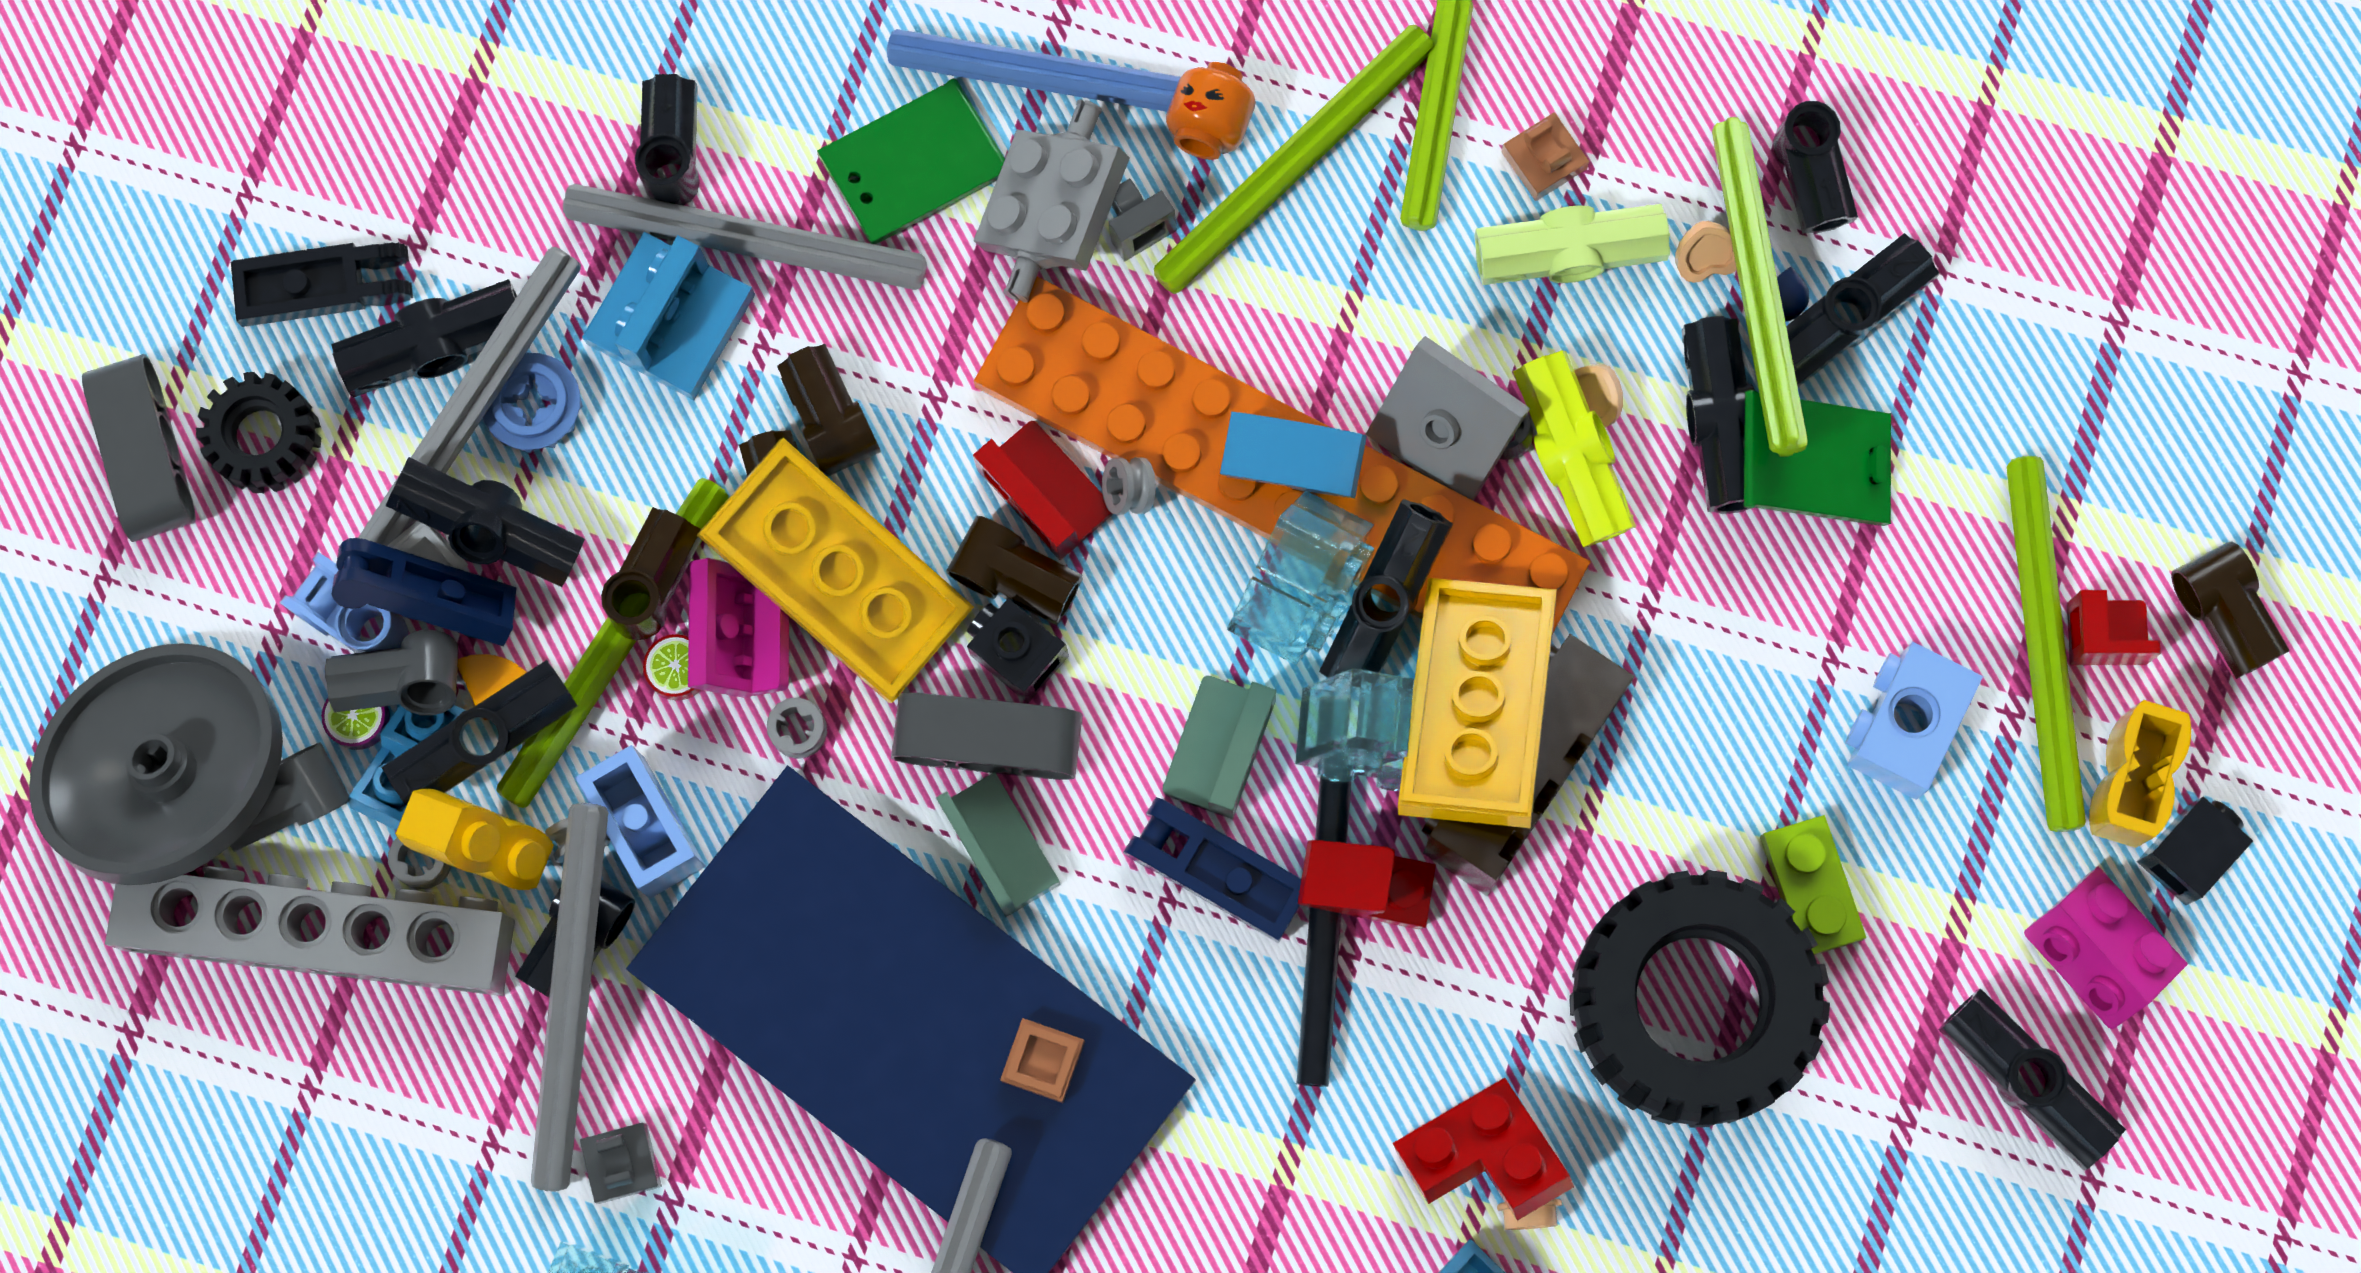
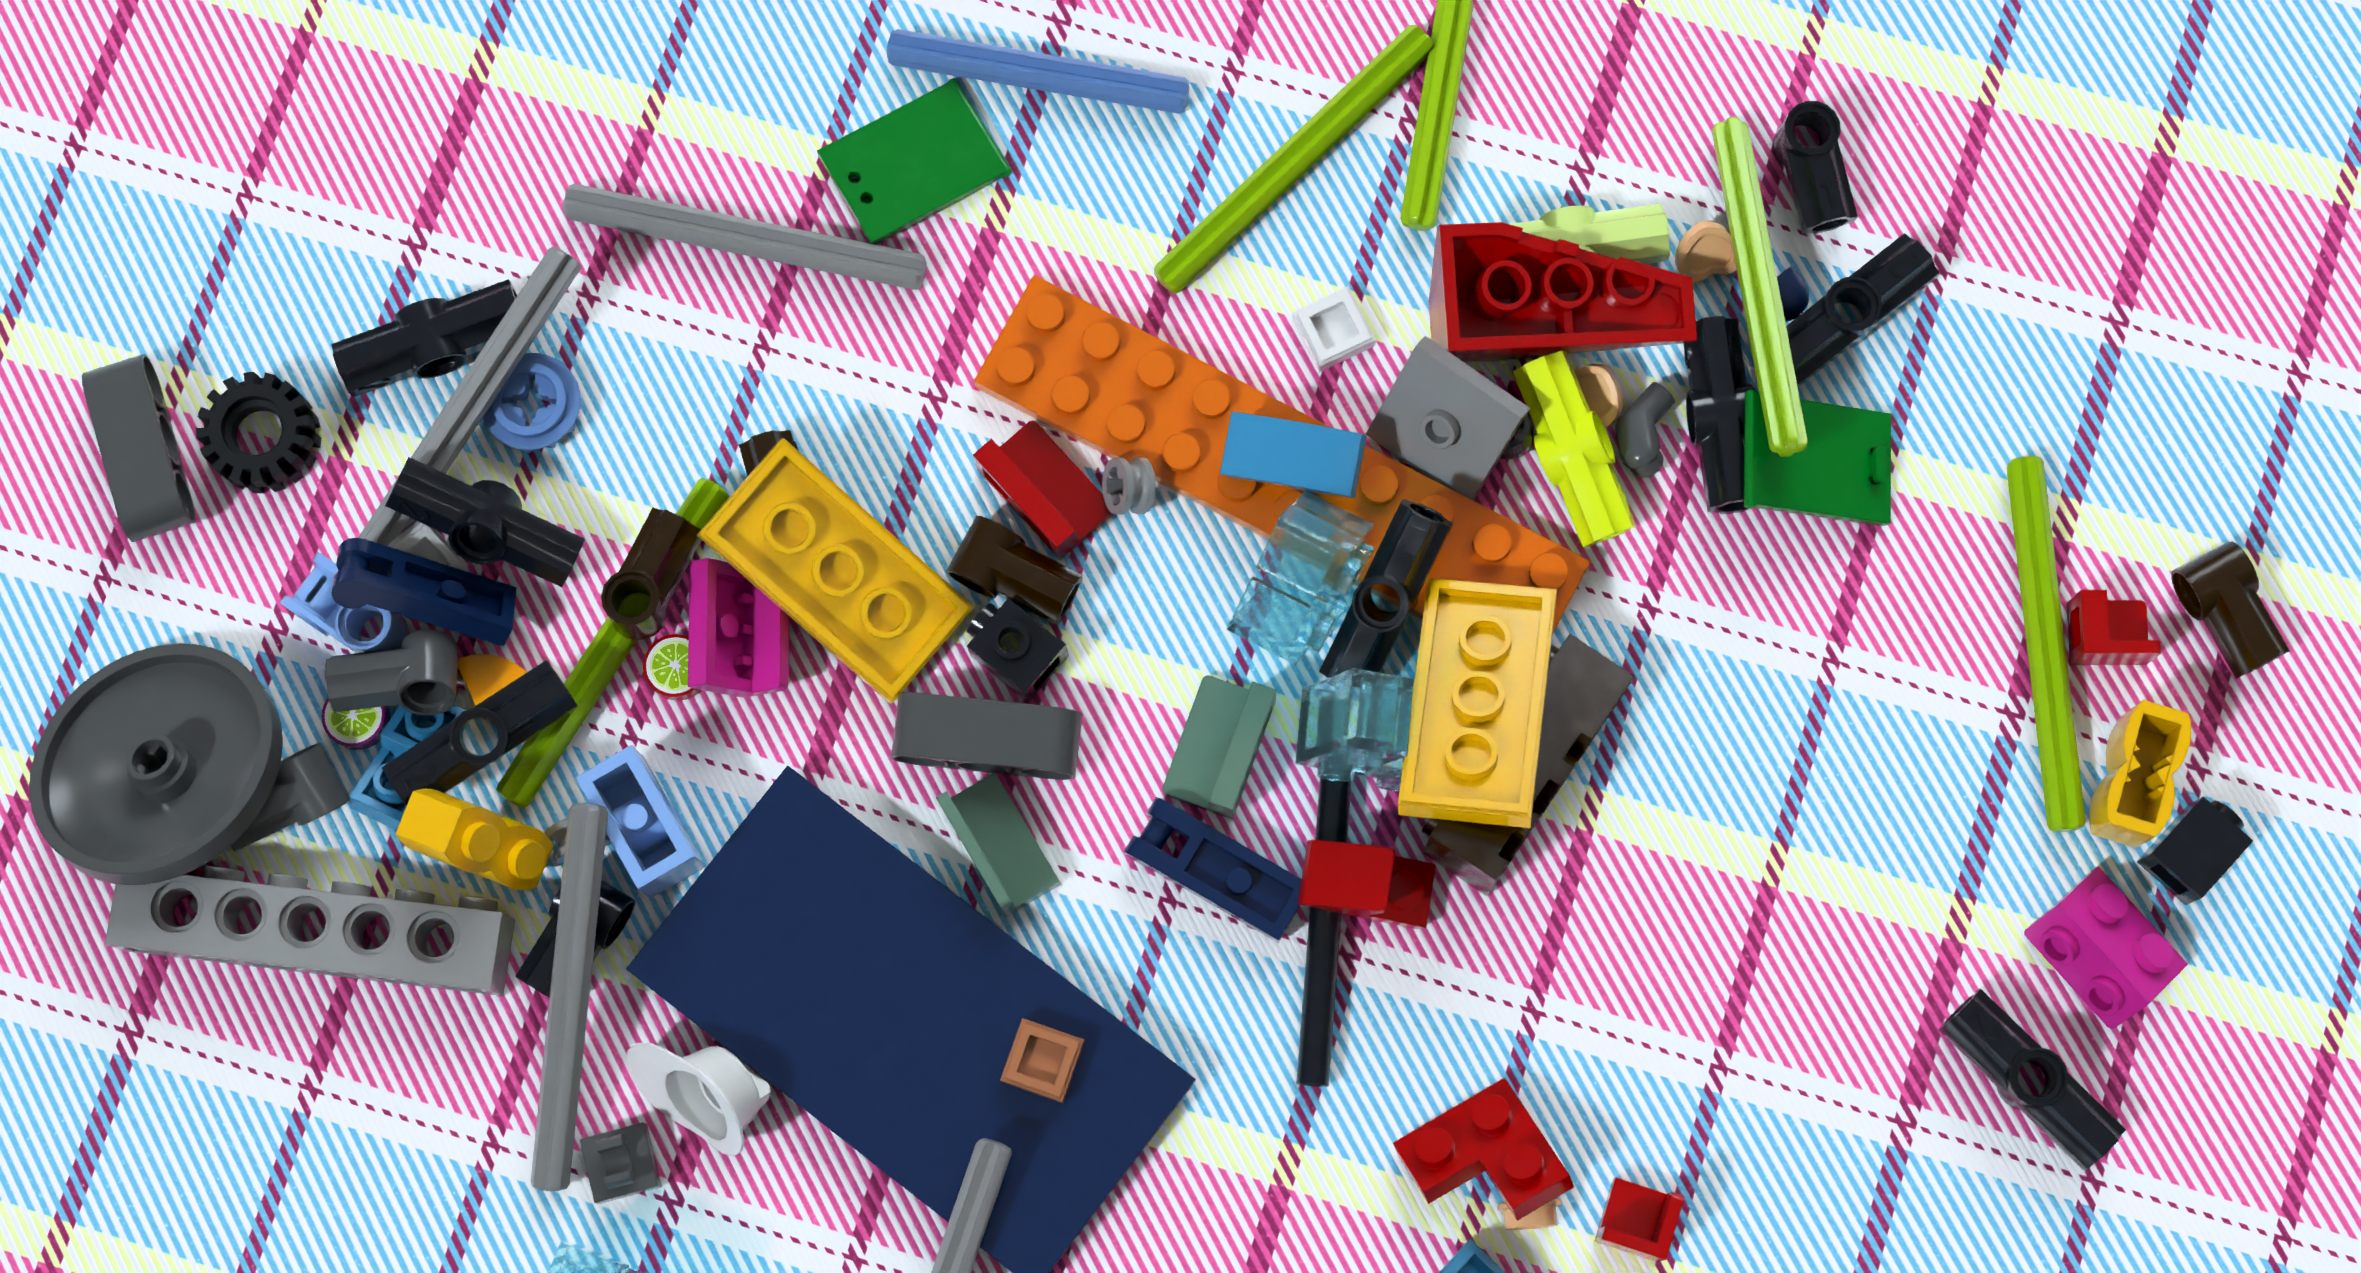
black hinge [230,242,413,327] -> none
light grey bush [388,838,452,890] -> none
dark azure bracket [582,232,755,400] -> none
black piece [635,74,700,206] -> none
light grey bush [767,697,827,759] -> none
dark brown piece [777,344,881,477] -> none
light grey plate [973,99,1130,303] -> none
dark grey tile [1108,178,1177,262] -> none
orange head [1166,62,1256,160] -> none
nougat tile [1501,112,1589,201] -> none
black tyre [1569,870,1830,1128] -> none
lime plate [1760,815,1867,955] -> none
light blue brick [1845,641,1983,800] -> none
none -> white piece [626,1042,771,1156]
none -> white tile [1292,286,1376,372]
none -> red wedge [1428,222,1697,362]
none -> red panel [1594,1177,1685,1262]
none -> dark grey arm [1615,382,1675,478]

